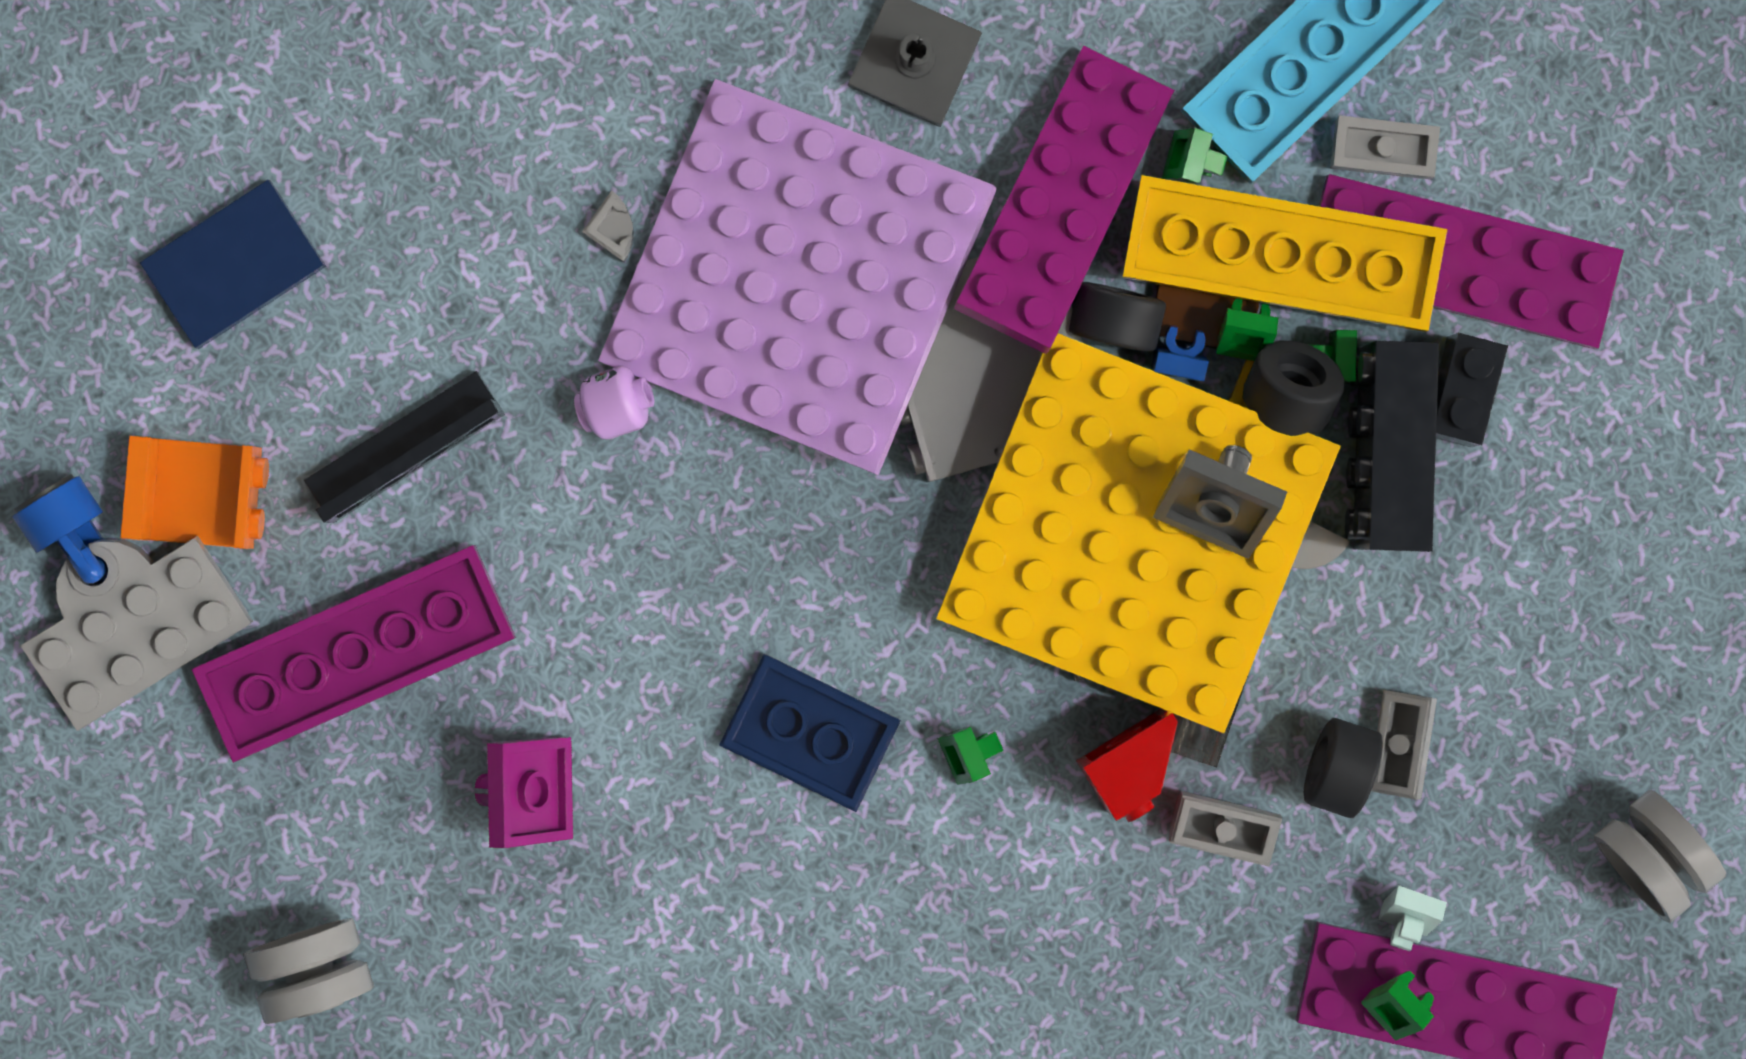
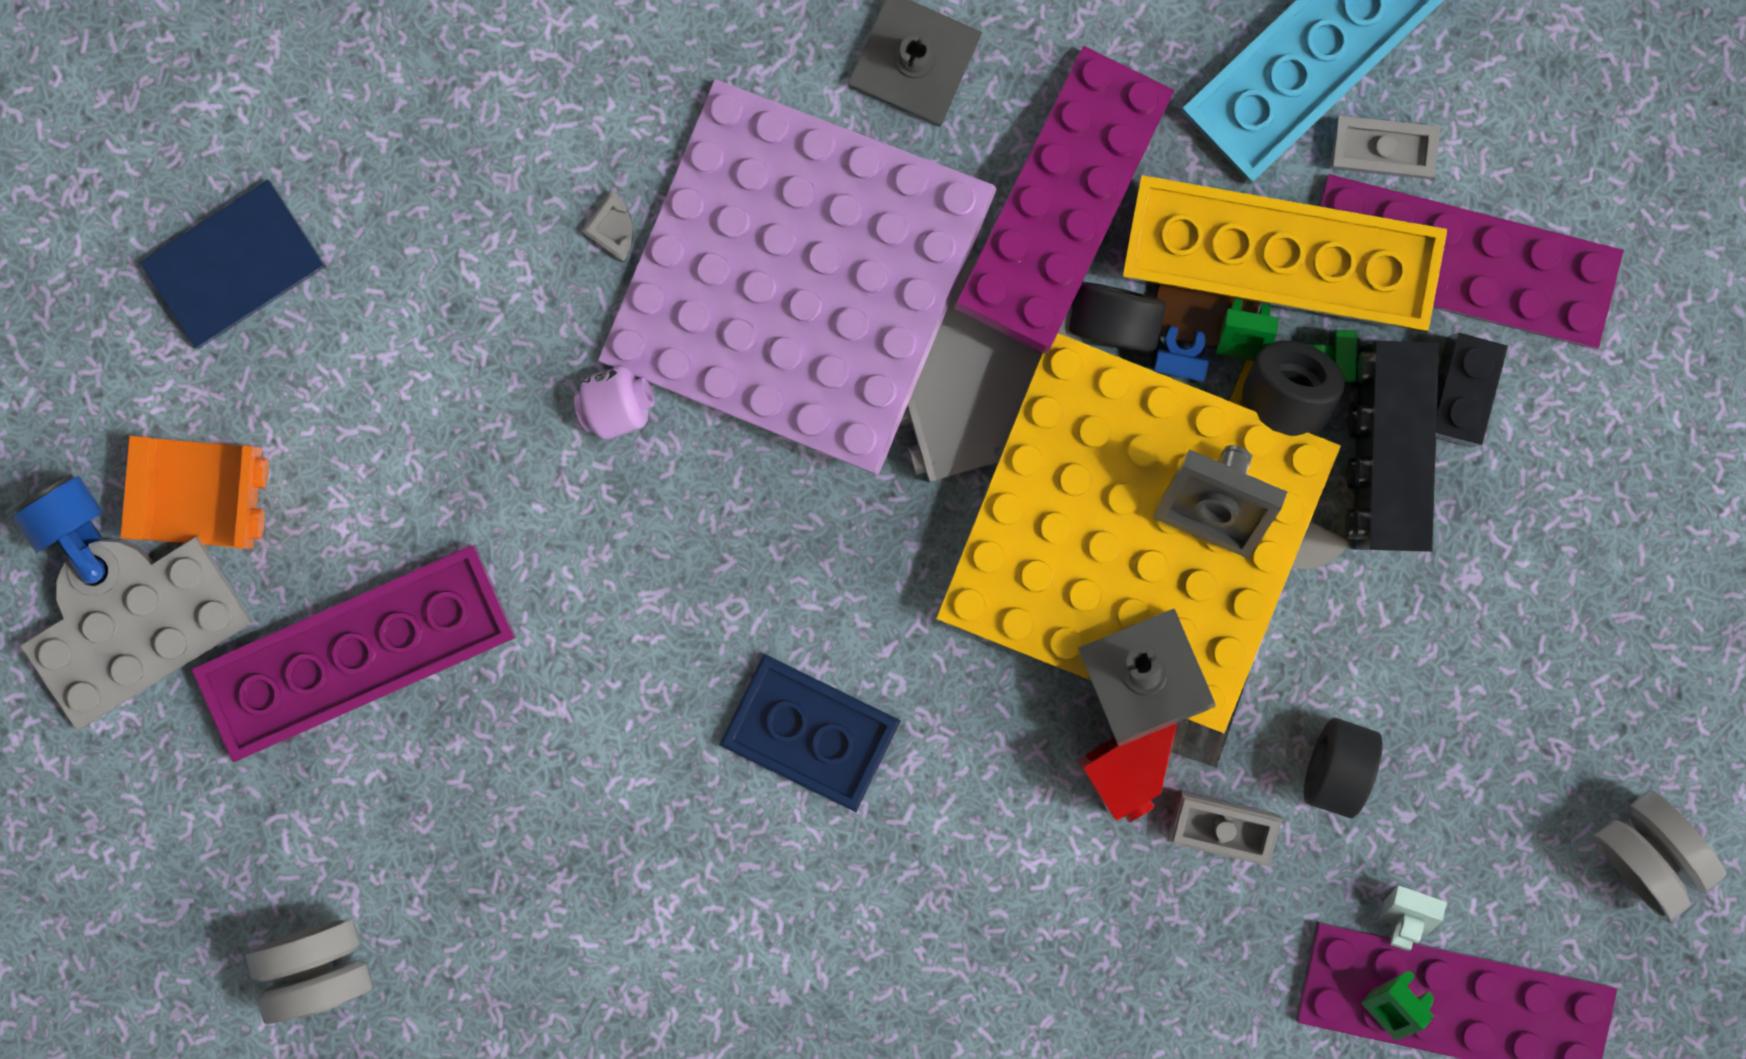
black fence [304,371,505,523] -> none
magenta tile [475,737,573,848] -> none
green tile [937,727,1004,785] -> none
tile [1161,128,1228,184] -> none
light grey brick [1371,690,1437,800] -> none
none -> dark grey tile [1078,608,1216,746]

